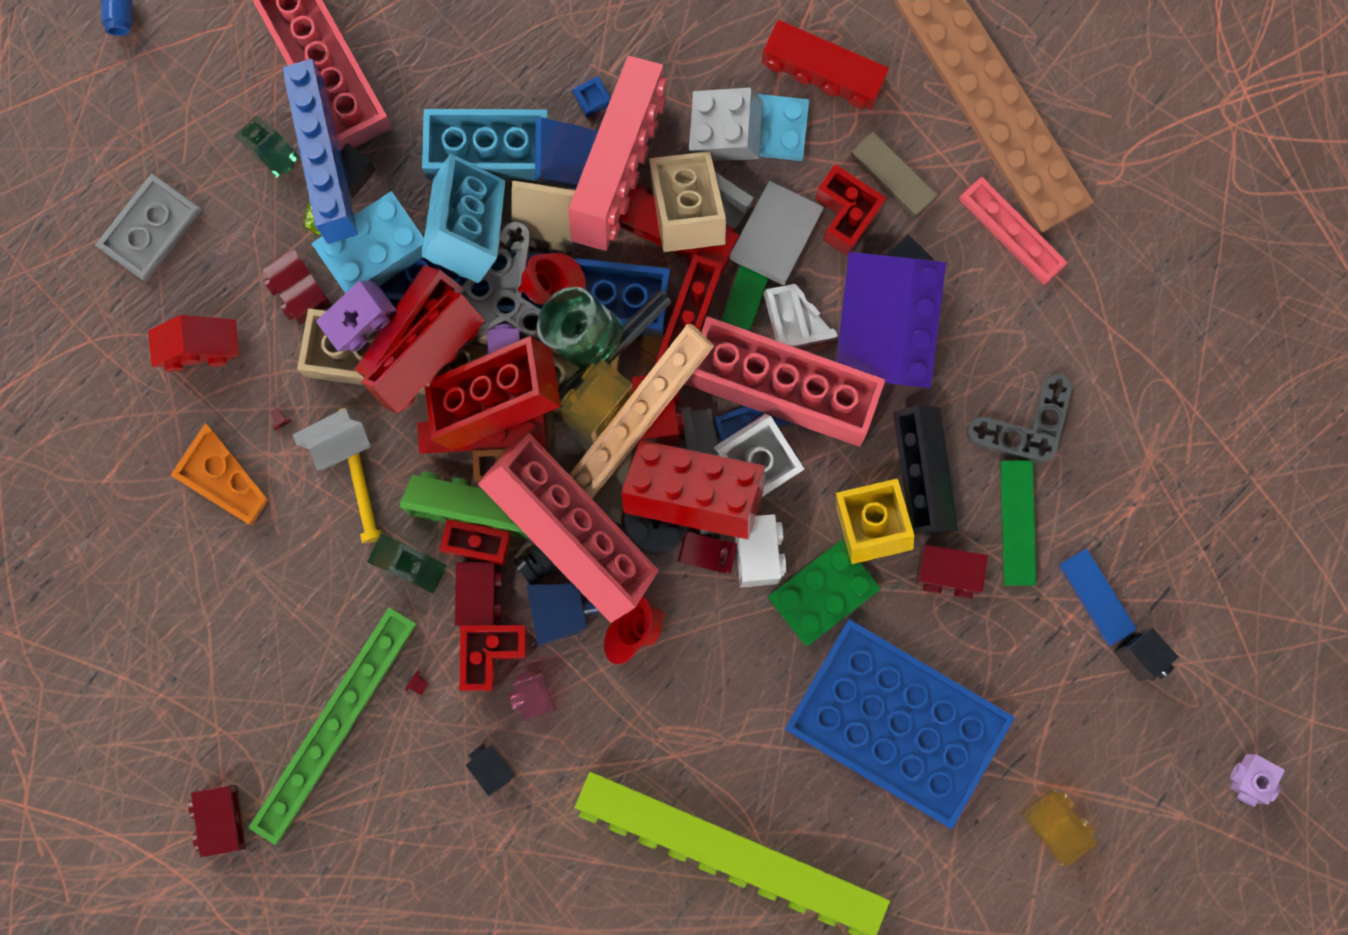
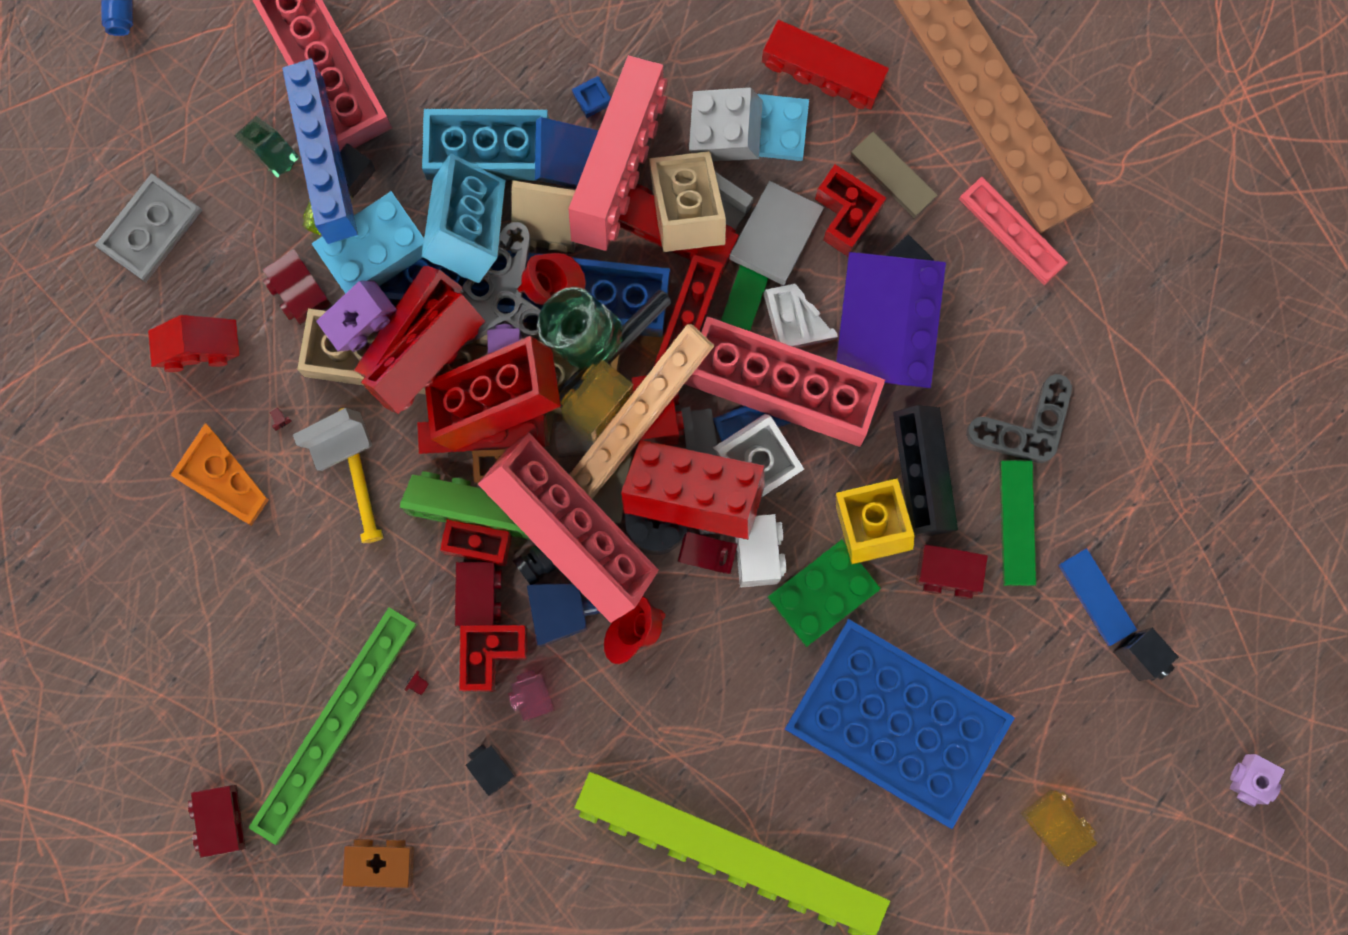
clear green slope [367,534,447,594] -> none
none -> dark orange brick [343,839,414,888]

